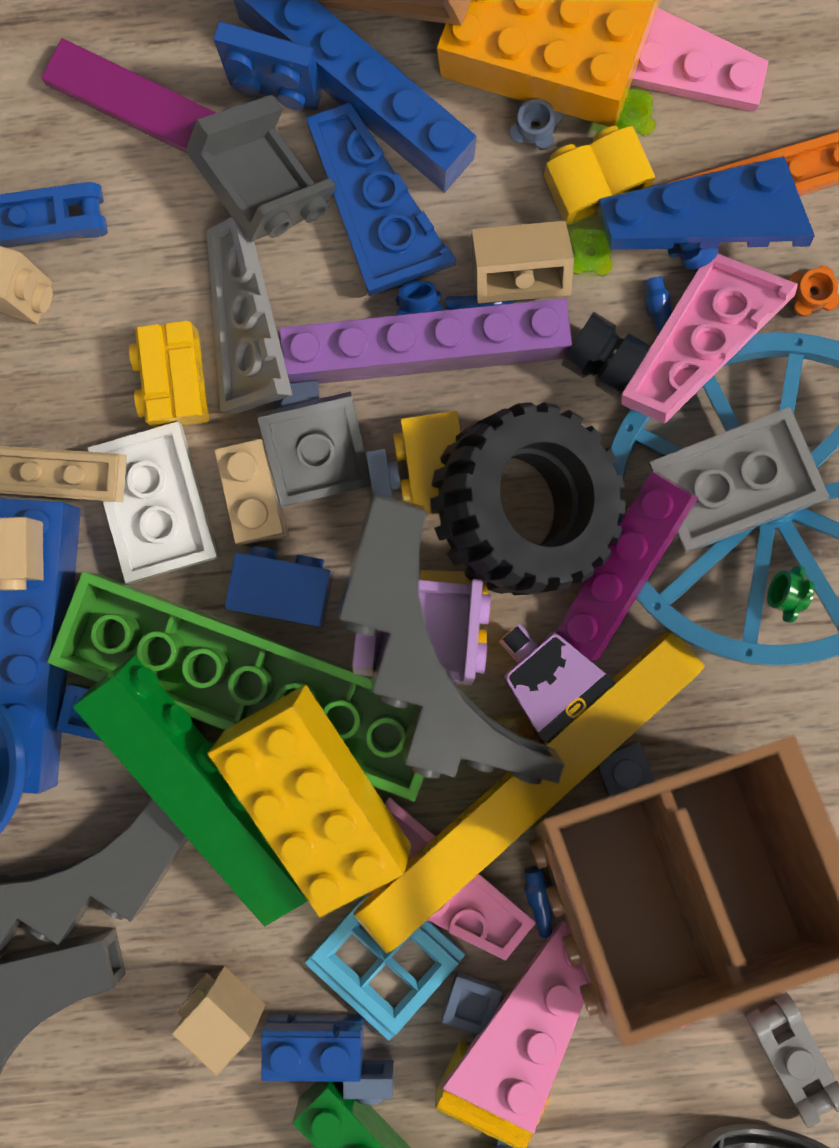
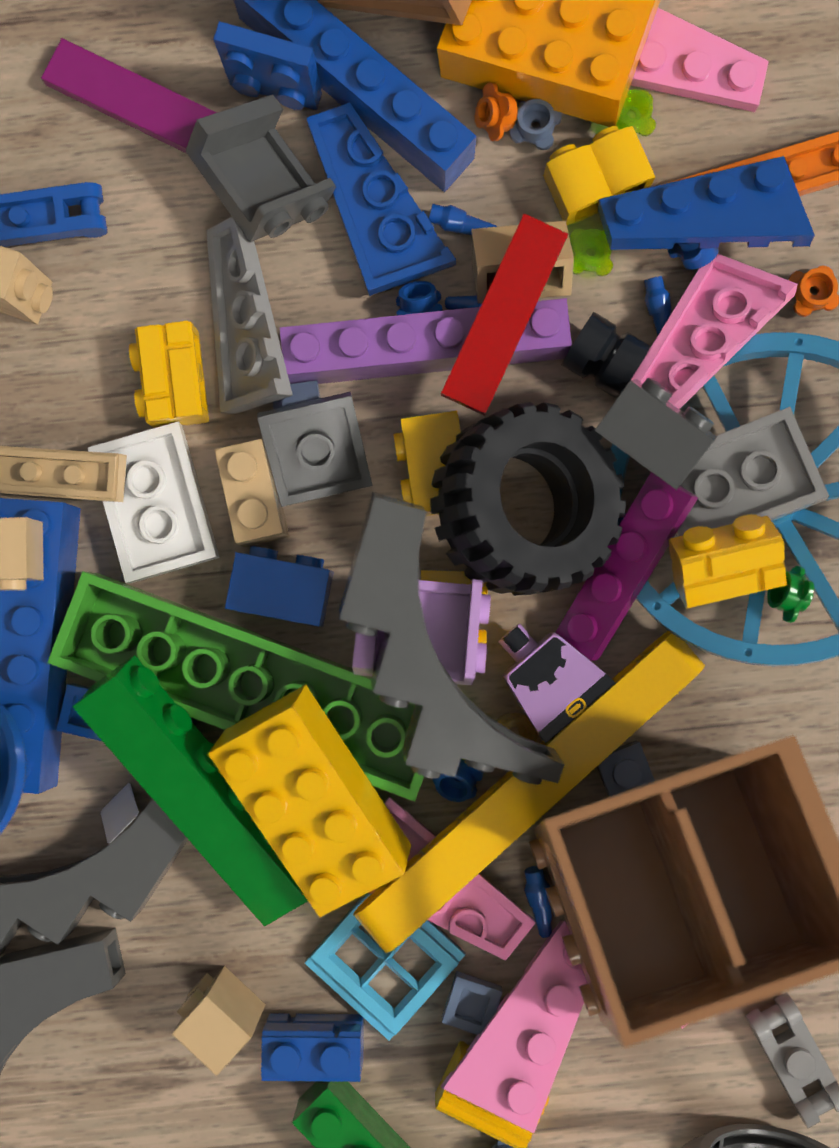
sand blue plate [343,1060,394,1105] -> none
sand blue plate [366,449,401,497] -> none
none -> white sticker [101,783,139,843]
none -> blue piece [429,204,497,236]
none -> blue plate [432,758,484,802]
none -> red tile [441,213,569,416]
none -> orange plate [474,83,518,141]
none -> dark grey brick [595,377,717,490]
none -> yellow brick [668,514,786,609]

